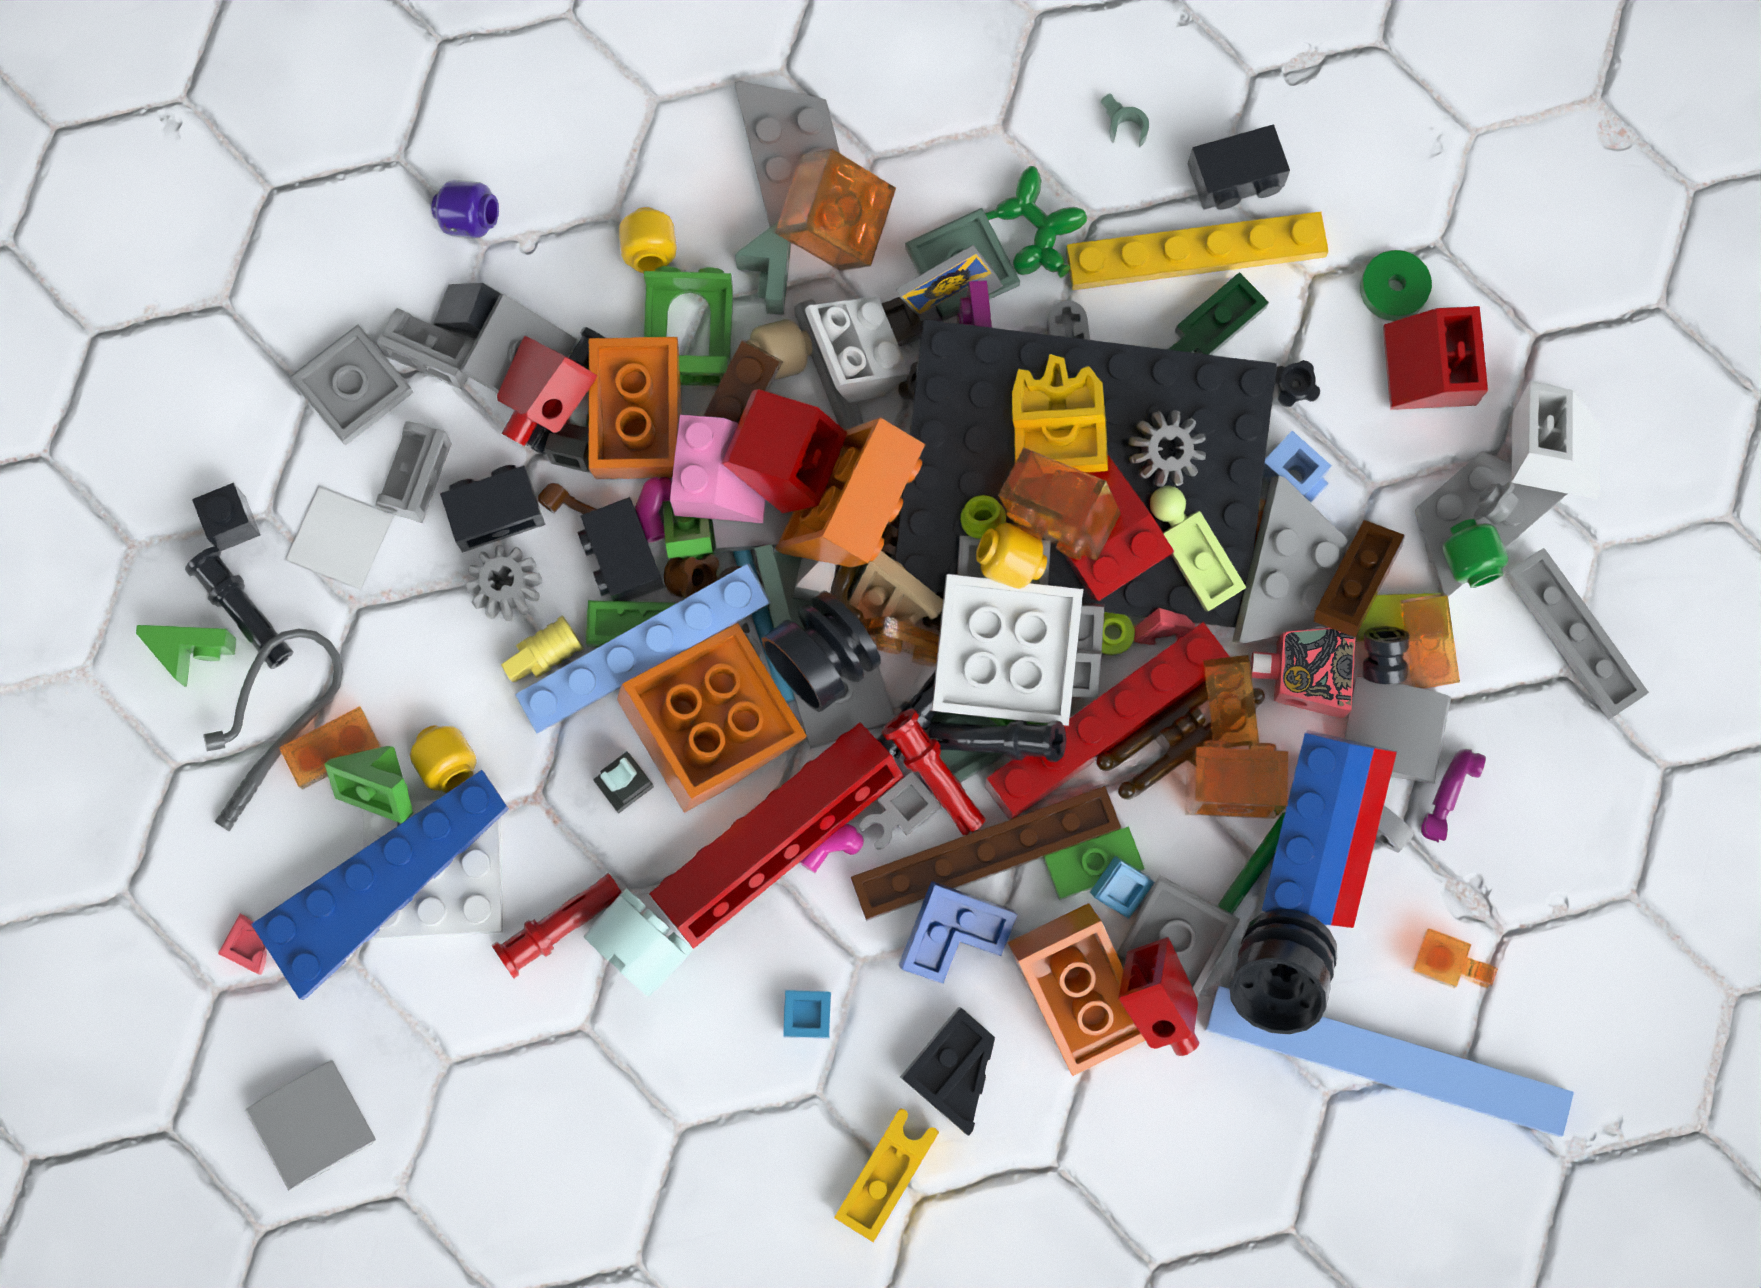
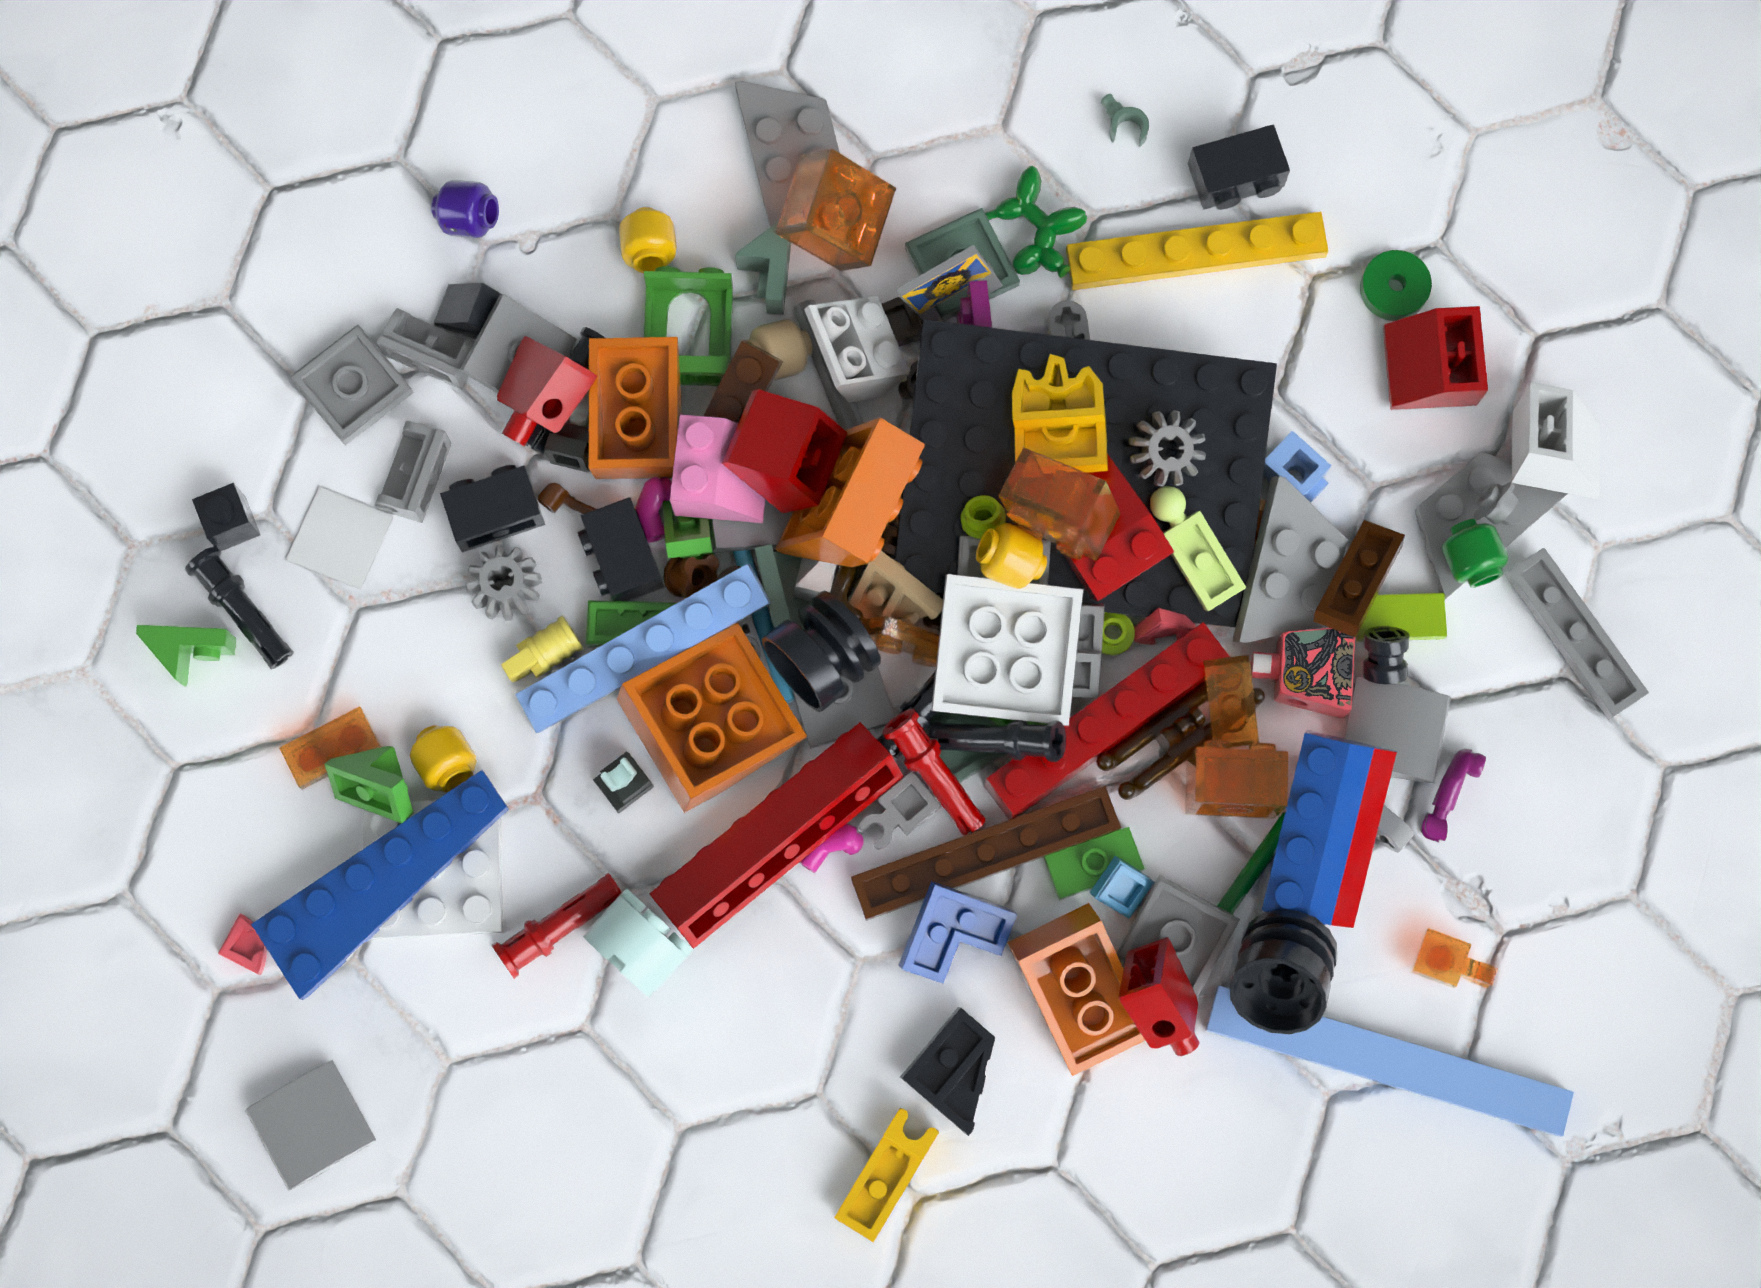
dark grey piece [203,628,343,832] -> none
dark azure plate [783,990,831,1039] -> none
dark green plate [1168,272,1269,355] -> none
black plate [1275,360,1321,407] -> none
clear orange plate [1400,593,1460,689] -> none

